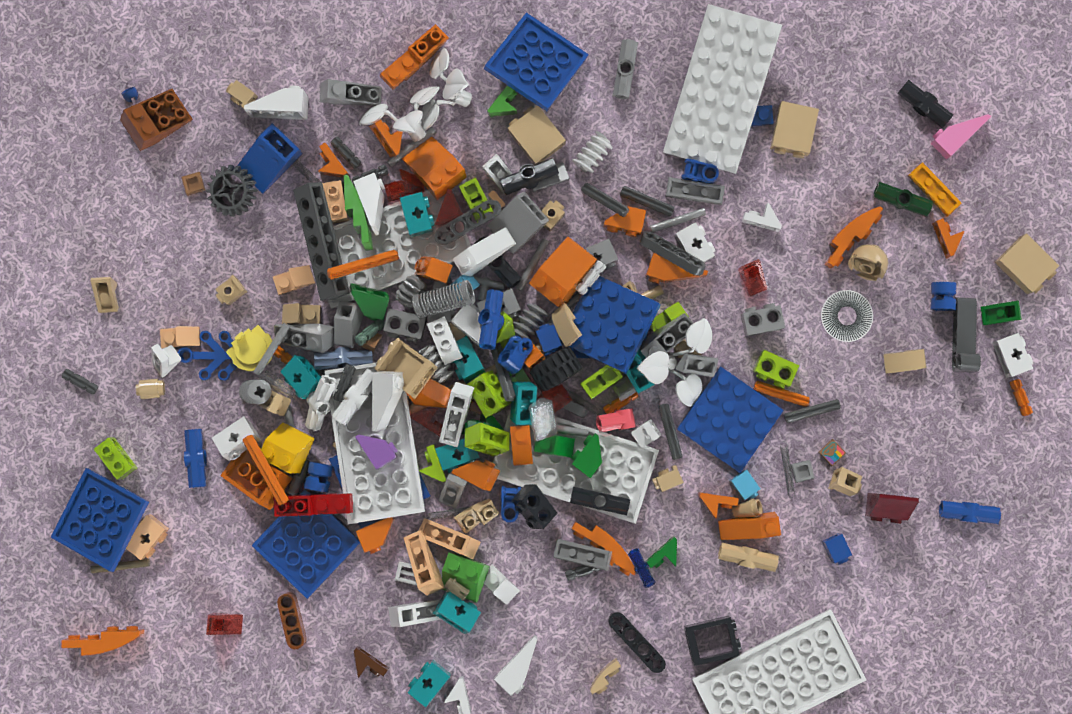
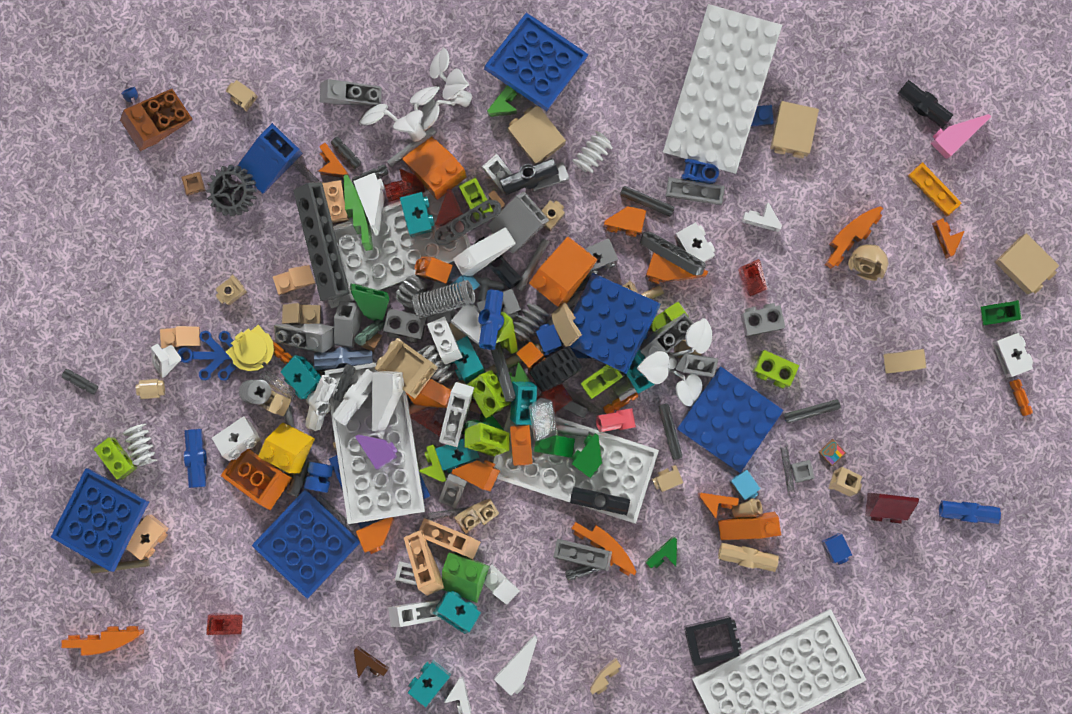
tan slope [90,277,119,313] -> none
orange axle [243,435,289,505] -> none
white slope [244,86,309,120] -> none
light grey bar [253,323,290,376] -> none
red slope [273,493,353,517] -> none
dark orange beam [277,592,307,649] -> none
orange axle [327,250,399,280] -> none
orange slope [369,119,403,158] -> none
orange slope [380,24,449,90] -> none
dark tan pin [444,577,470,601] -> none
blue piece [497,336,533,374] -> none
blue piece [501,485,521,523] -> none
black brick [511,484,558,529] -> none
white axle [575,260,606,295] -> none
dark grey axle [581,183,629,217] -> none
black beam [608,612,666,673] -> none
light grey piece [613,39,638,99] -> none
clear blue pin [628,548,656,588] -> none
white slope [631,419,662,448] -> none
light grey bar [650,208,706,233] -> none
orange axle [754,381,810,407] -> none
sticker [821,290,873,342] -> none
dark green piece [873,182,933,217] -> none
blue wheel [930,282,957,311] -> none
dark grey beam [952,297,981,372] -> none
none -> white piece [123,424,158,466]

